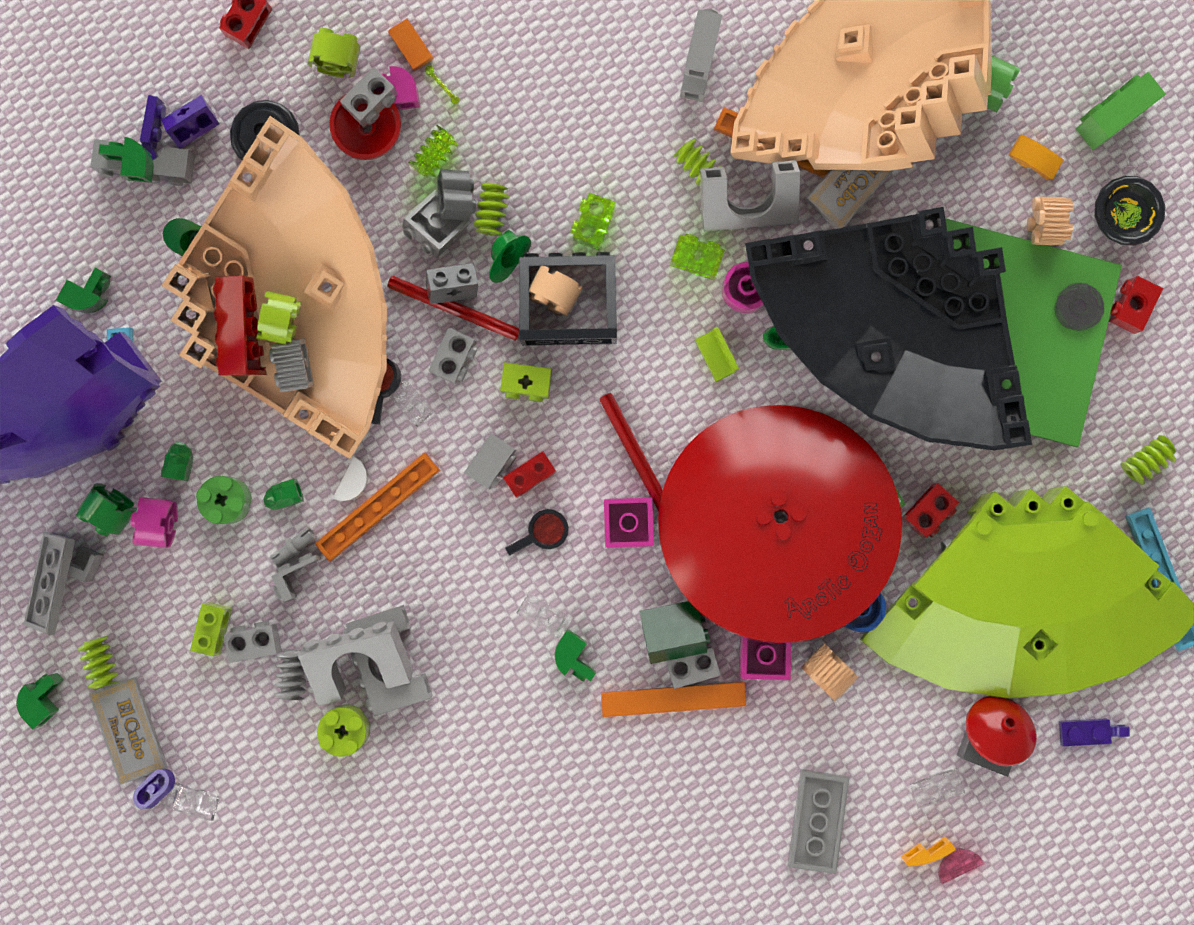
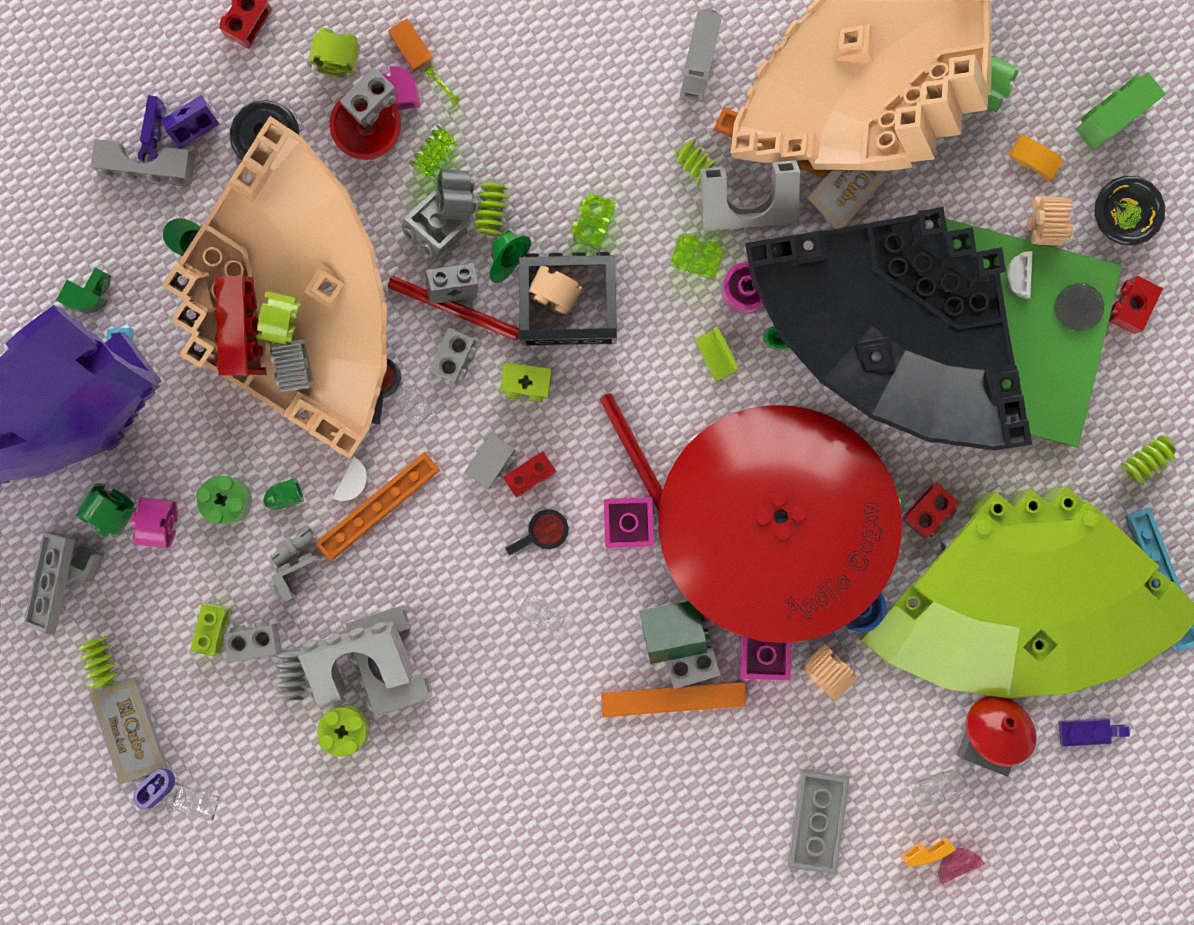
green brick [16,673,64,730] -> none
green brick [98,137,154,183] -> none
green rock [161,441,194,481] -> none
green brick [555,629,596,682] -> none
none -> white tile [1005,251,1033,300]

